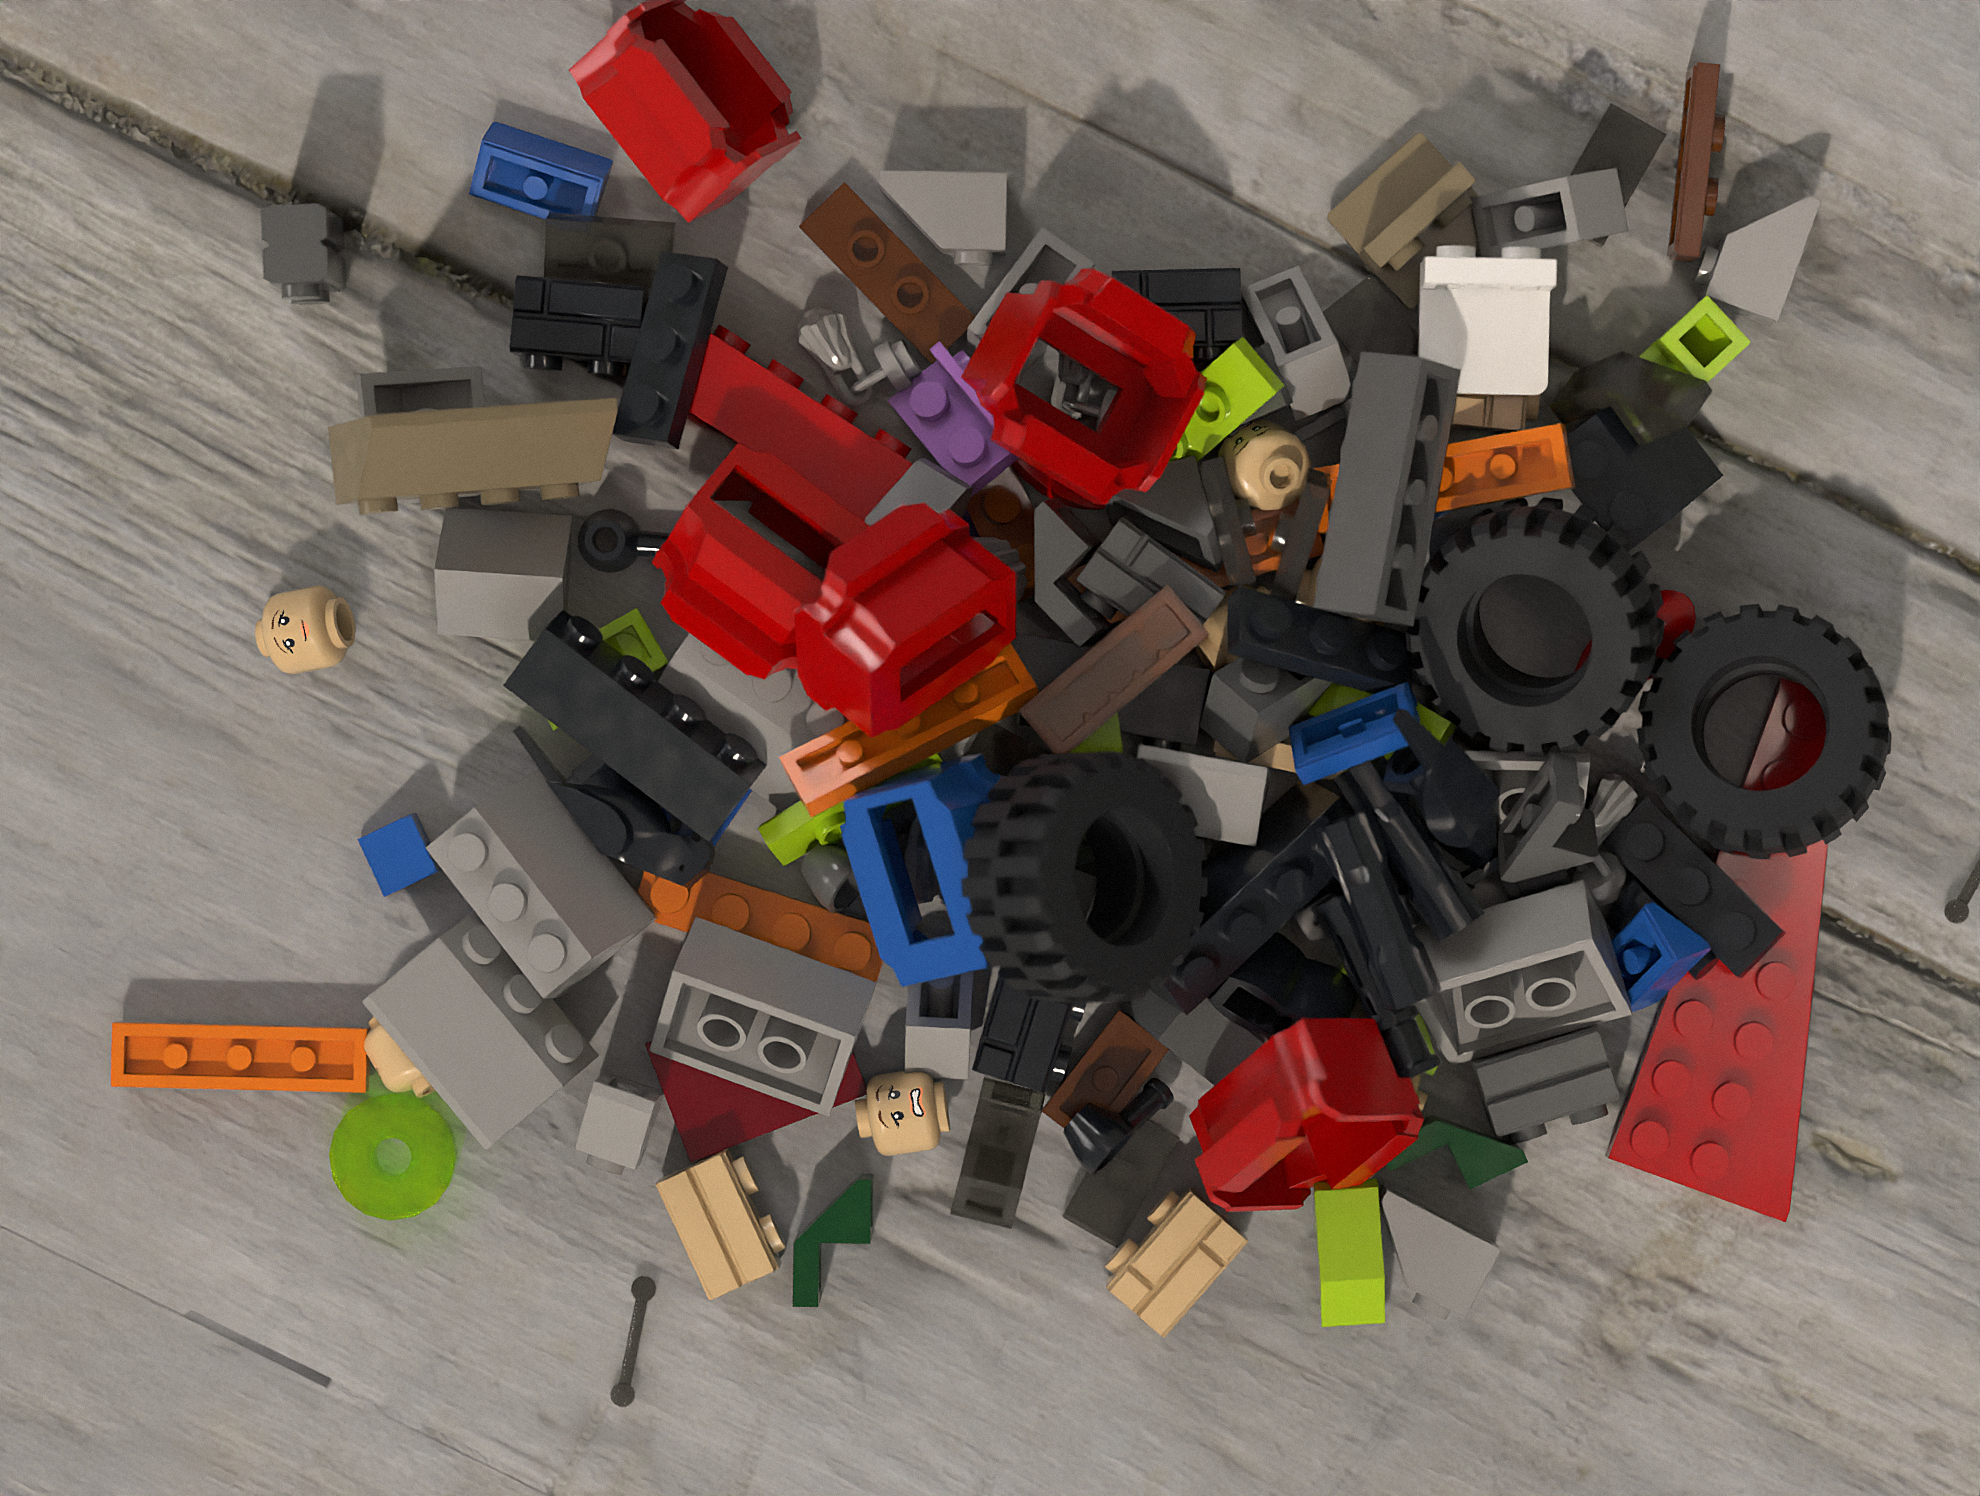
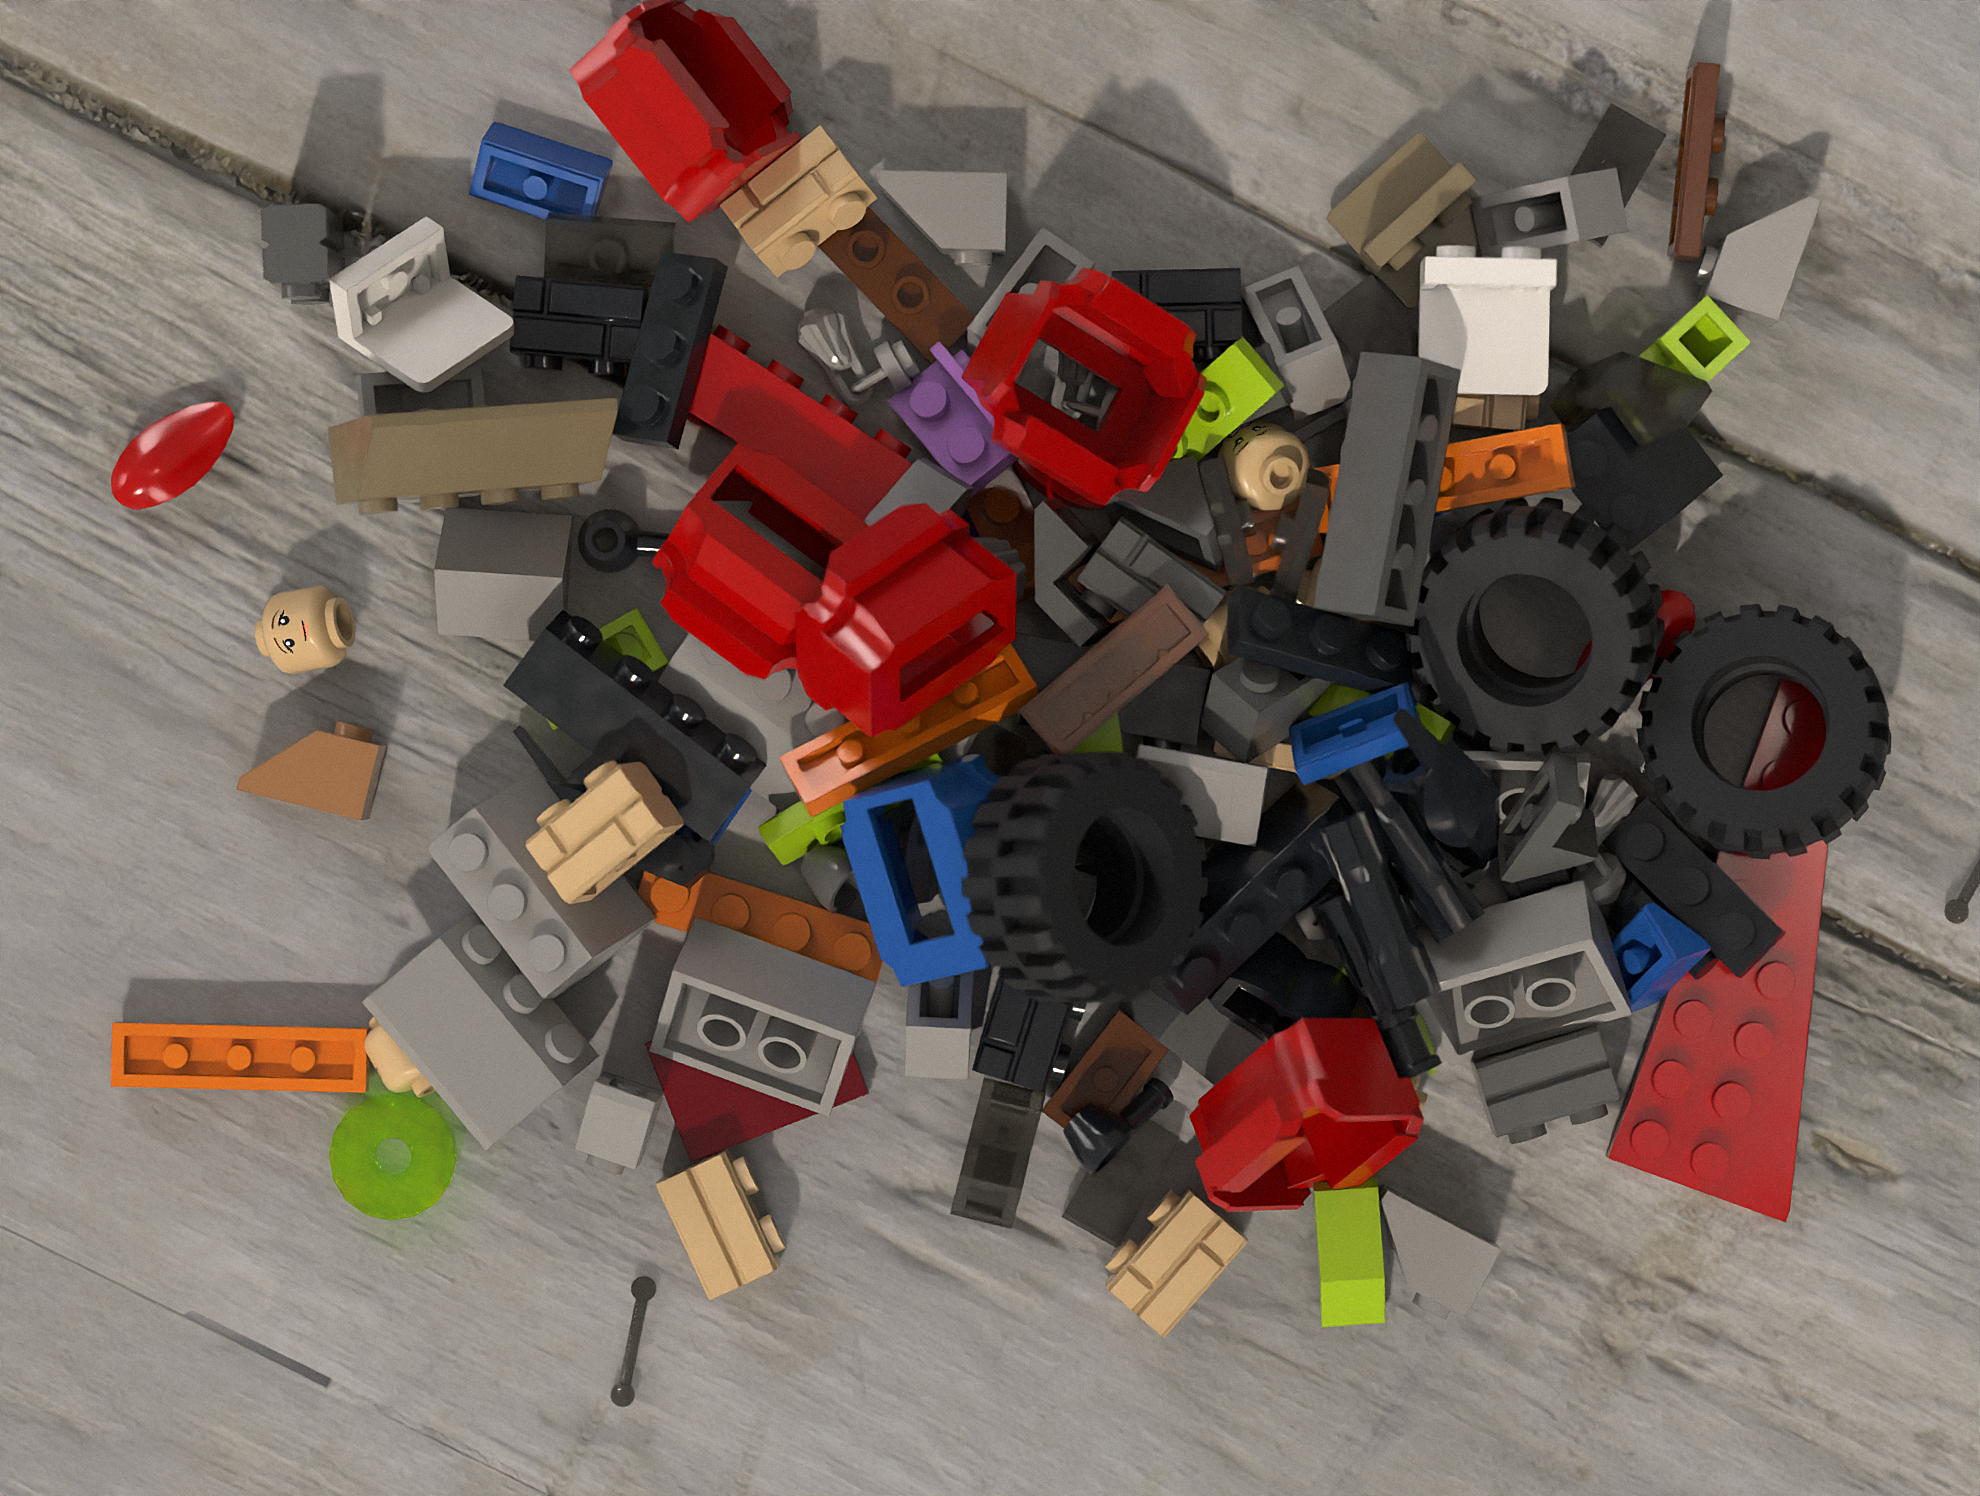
blue slope [357,813,442,897] -> none
dark green slope [792,1174,873,1307] -> none
tan head [855,1071,950,1156] -> none
dark green slope [1386,1115,1528,1190] -> none
none -> red arm [111,402,234,510]
none -> medium nougat slope [236,721,387,820]
none -> white bracket [329,216,514,392]
none -> tan brick [525,760,684,904]
none -> tan brick [720,125,878,278]

